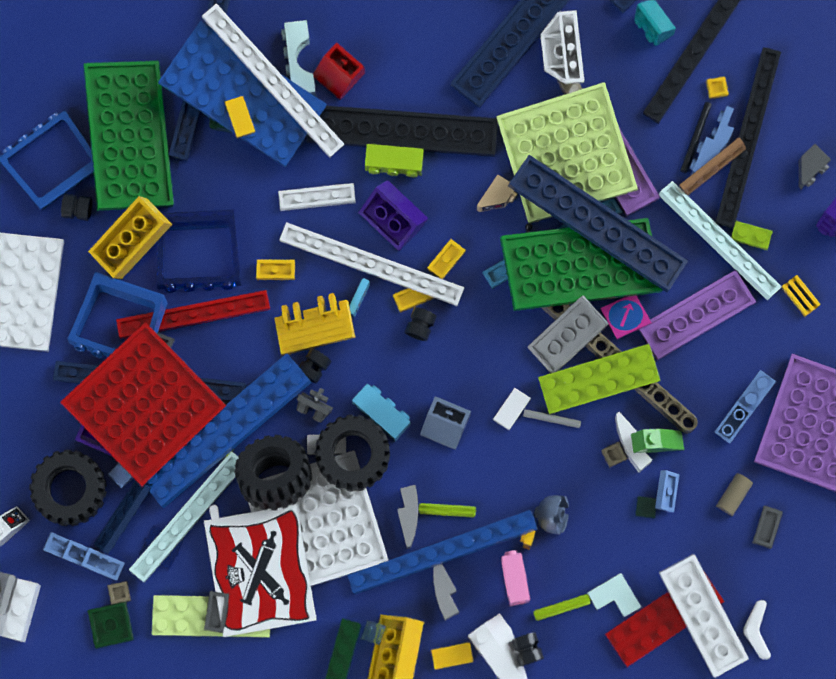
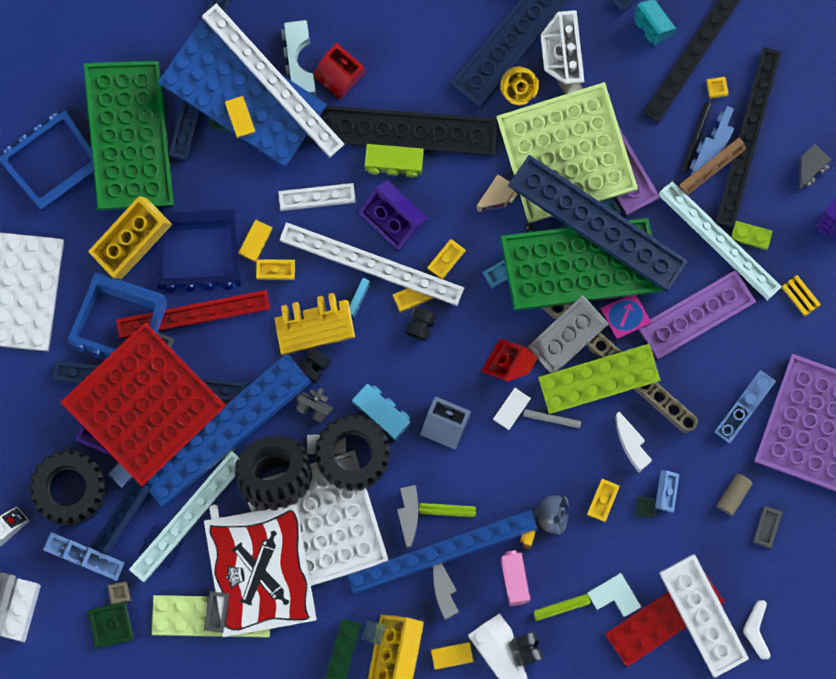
black wheel [61,193,93,221] -> none
dark tan tile [601,442,627,468] -> none
bright green slope [631,429,684,453] -> none
none -> yellow tile [239,220,273,262]
none -> red slope [481,339,538,381]
none -> yellow cylinder [500,66,539,105]
none -> yellow plate [587,479,620,522]

